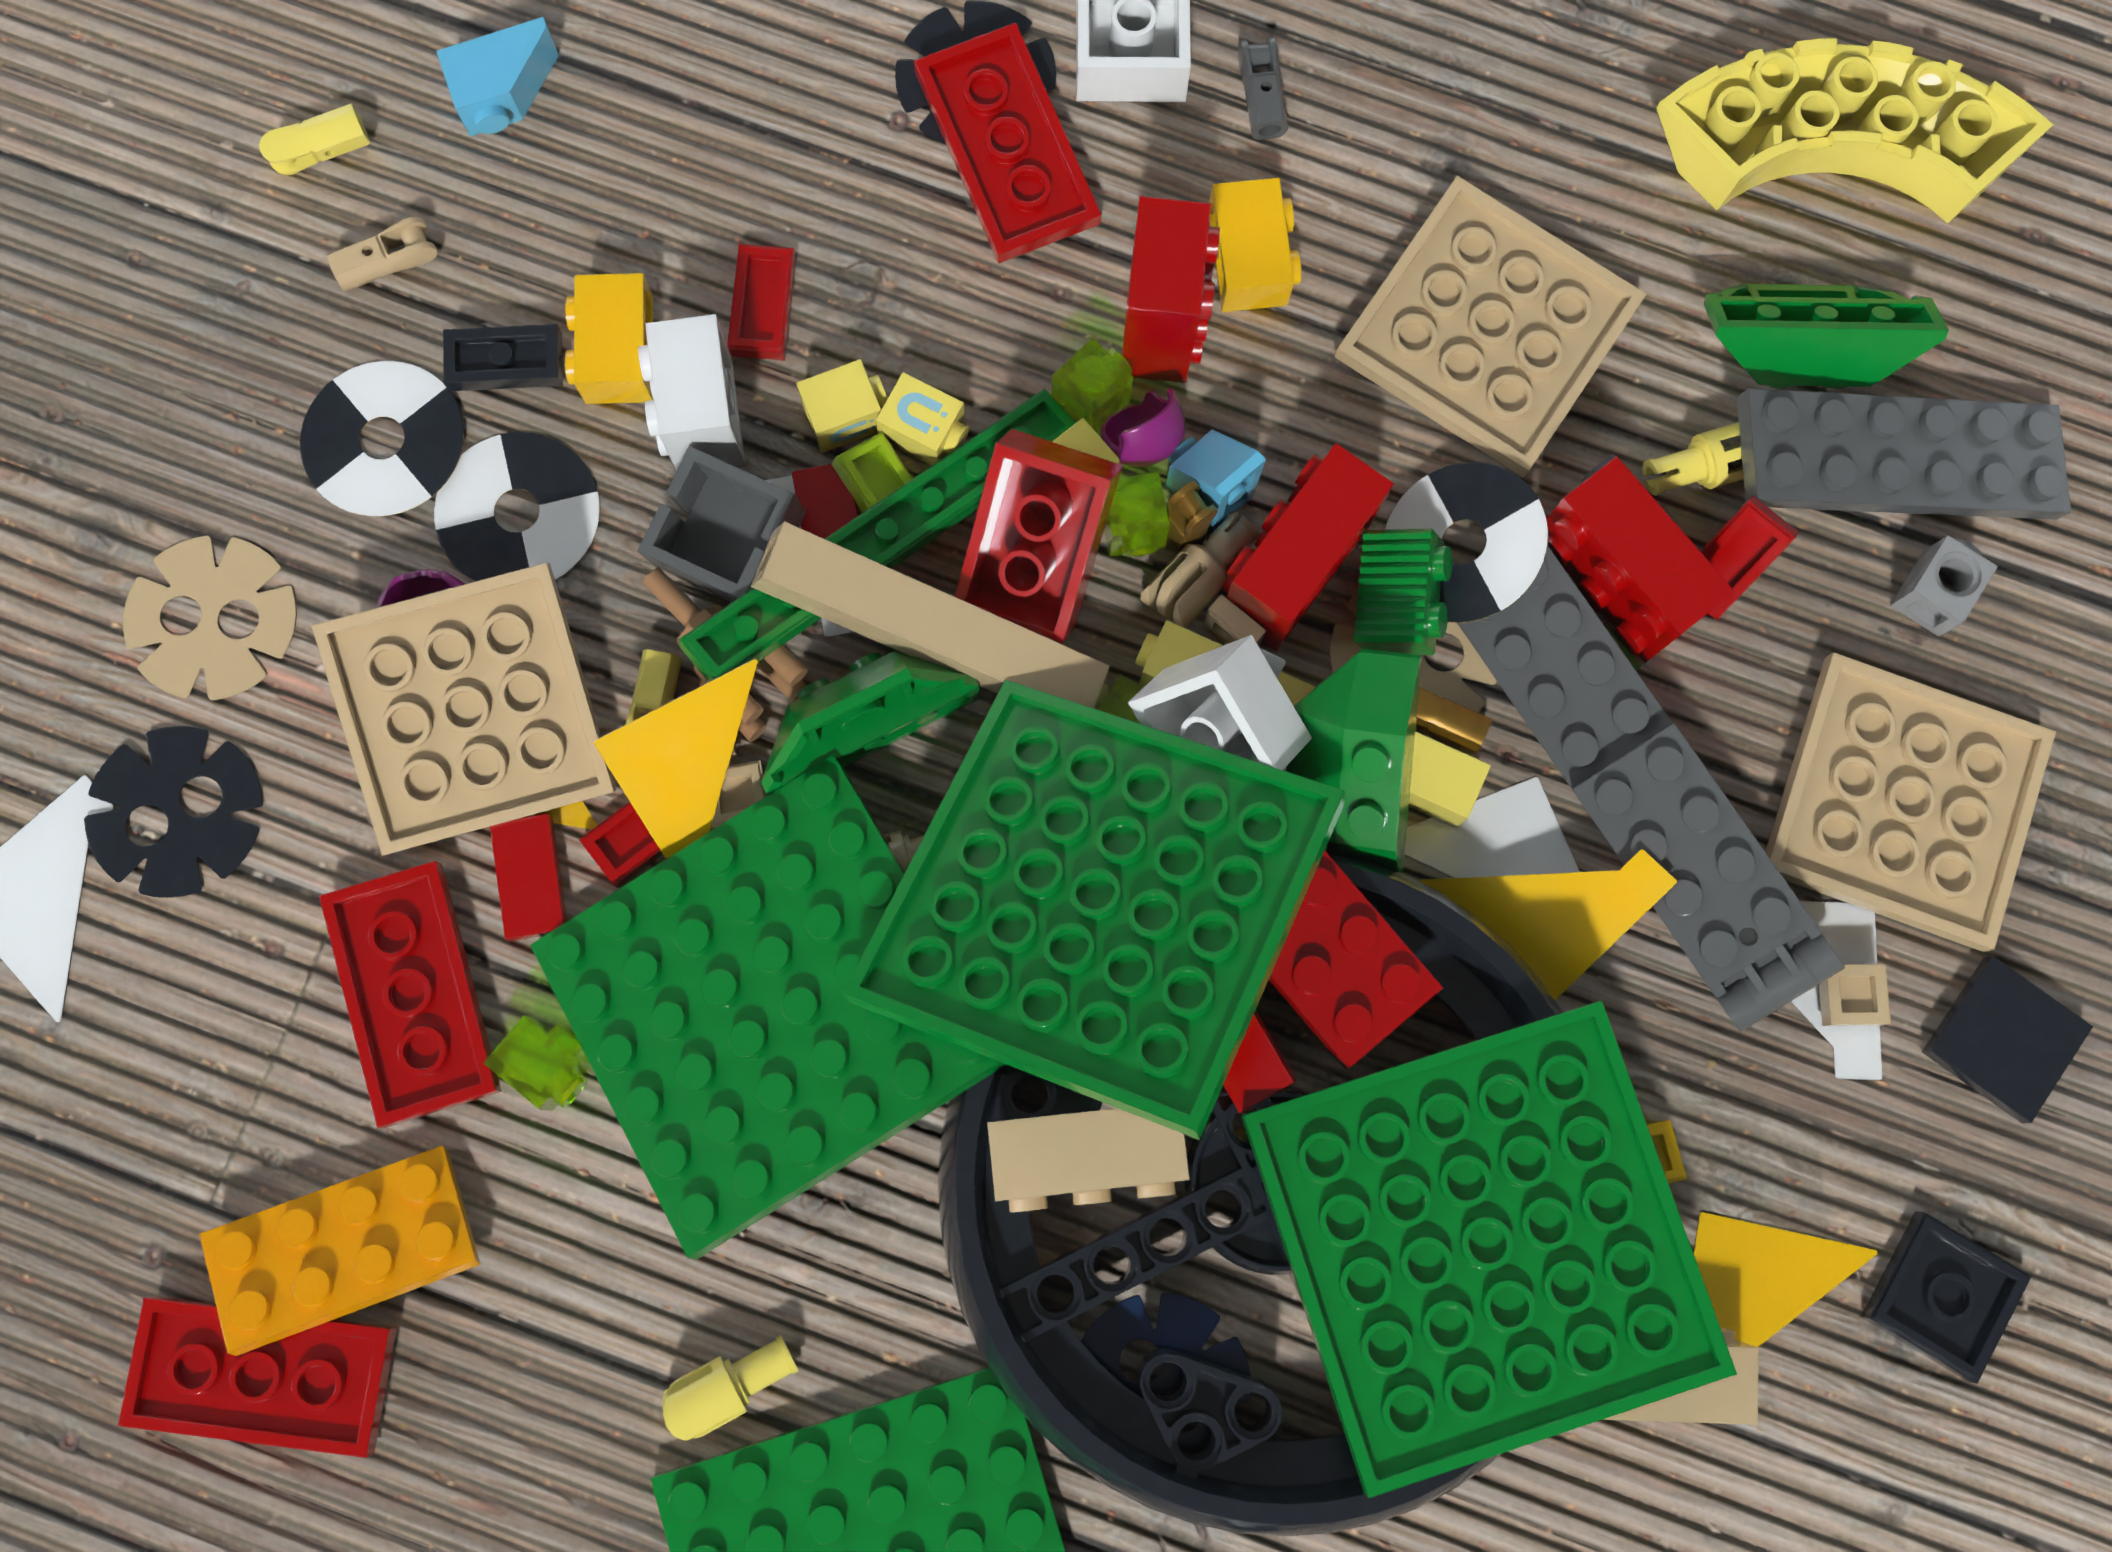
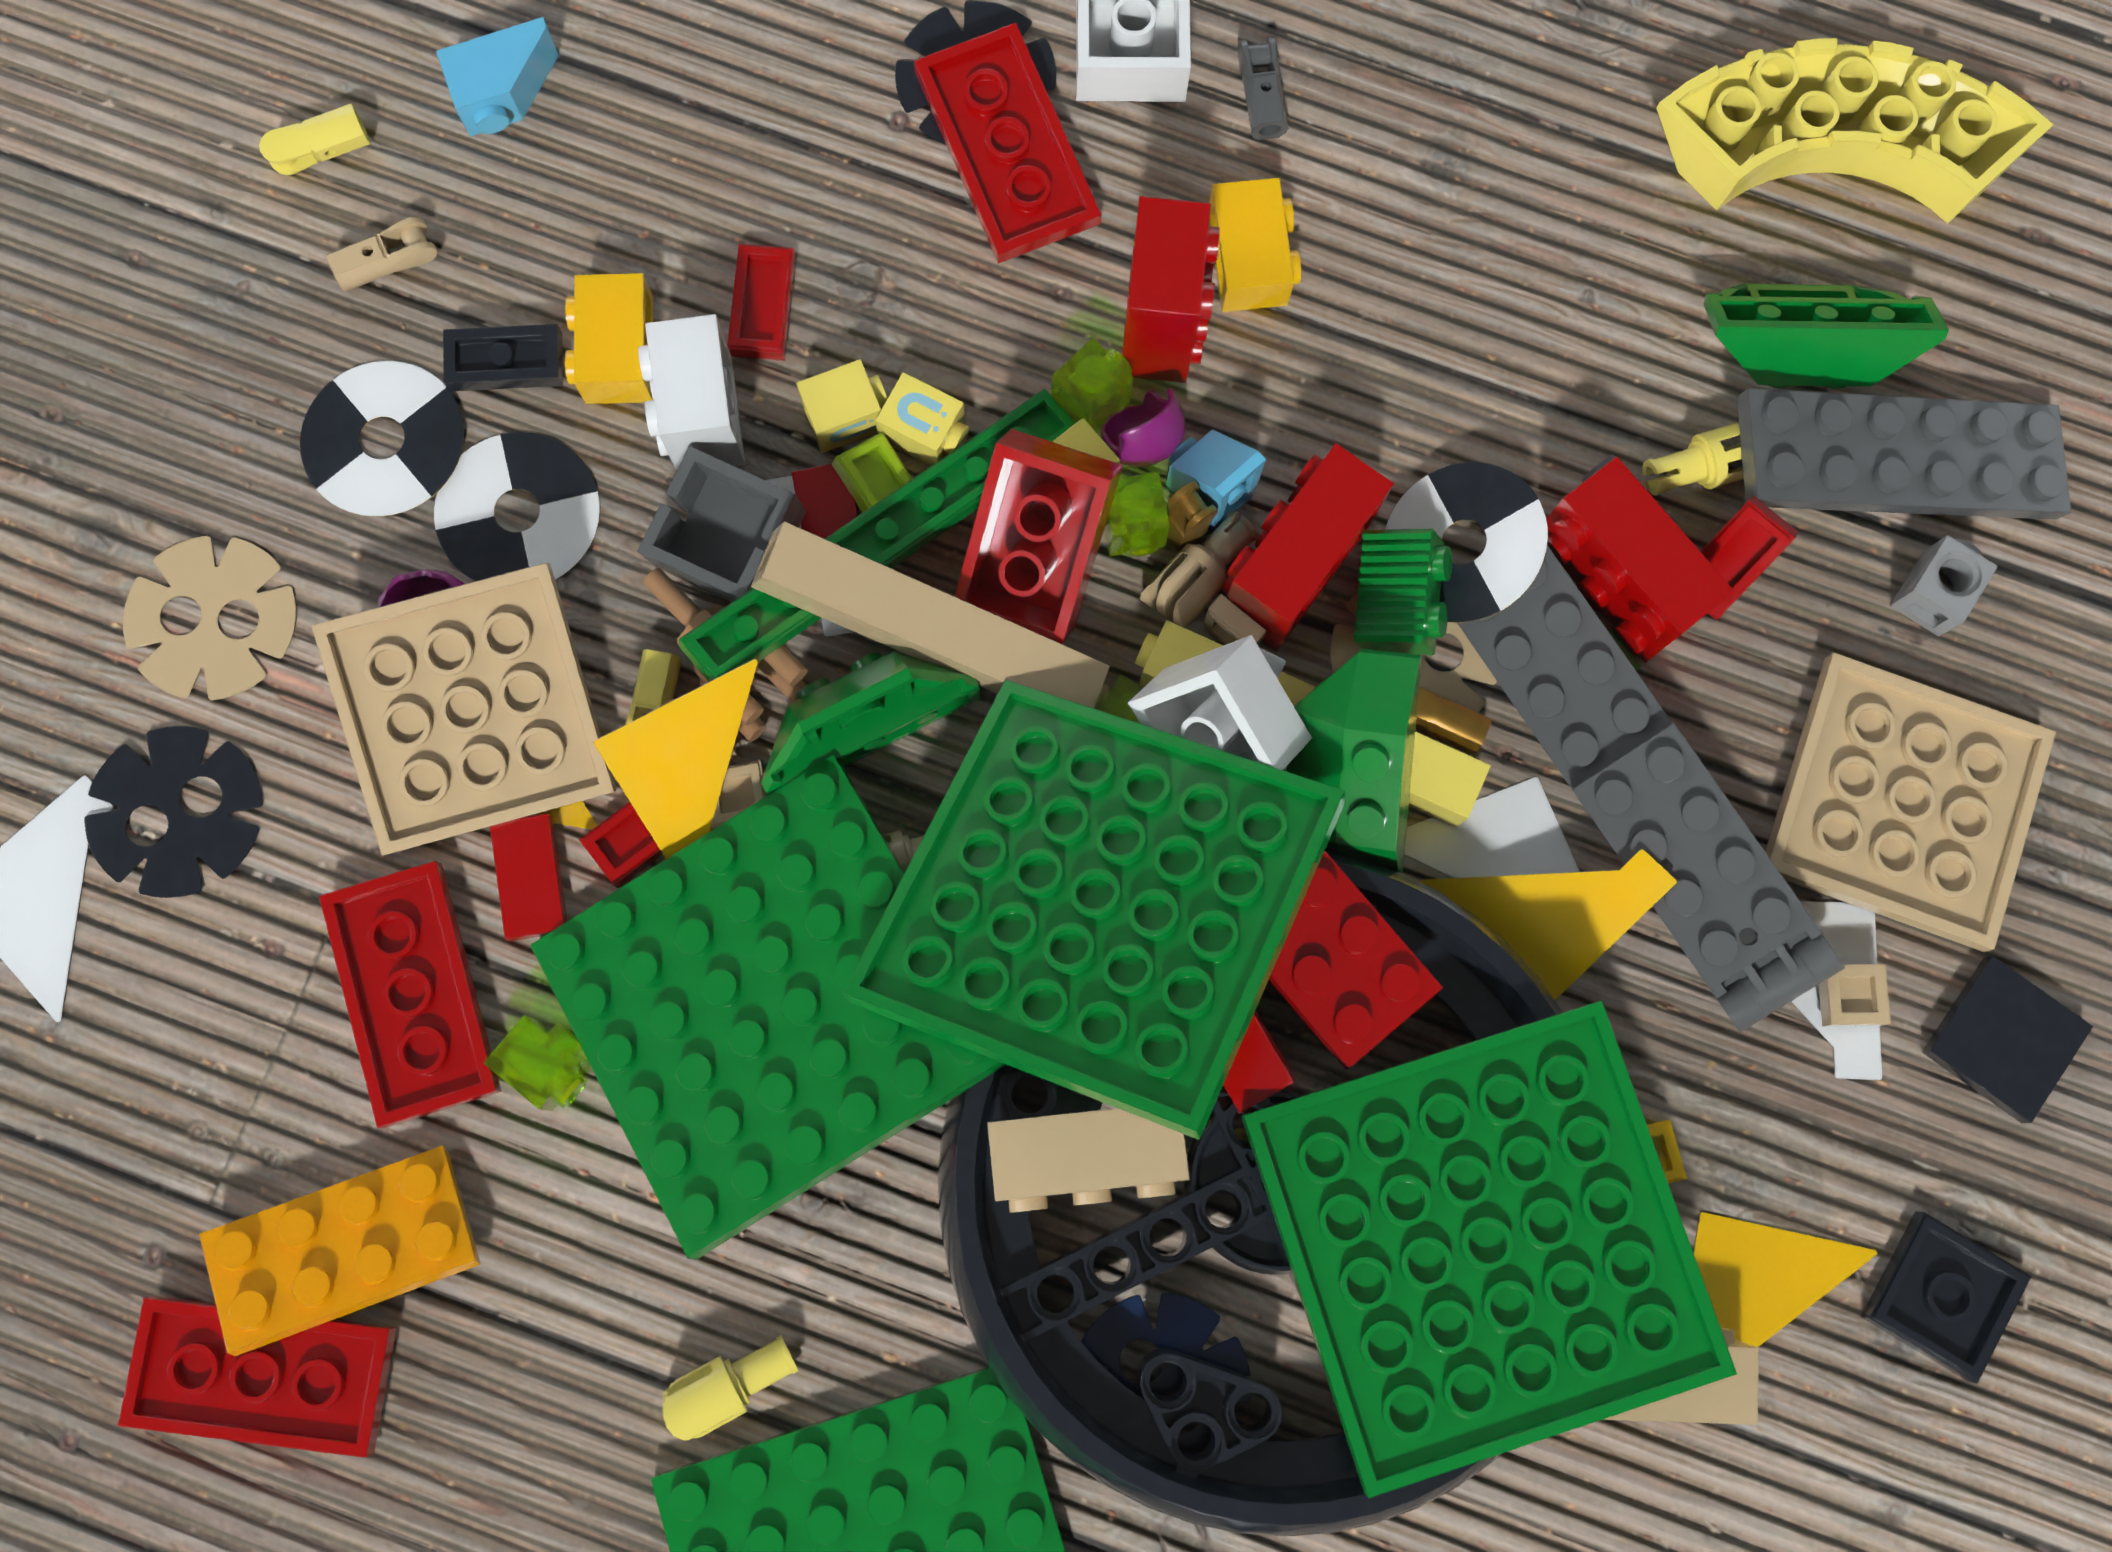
tan plate [1334,176,1646,478] -> none

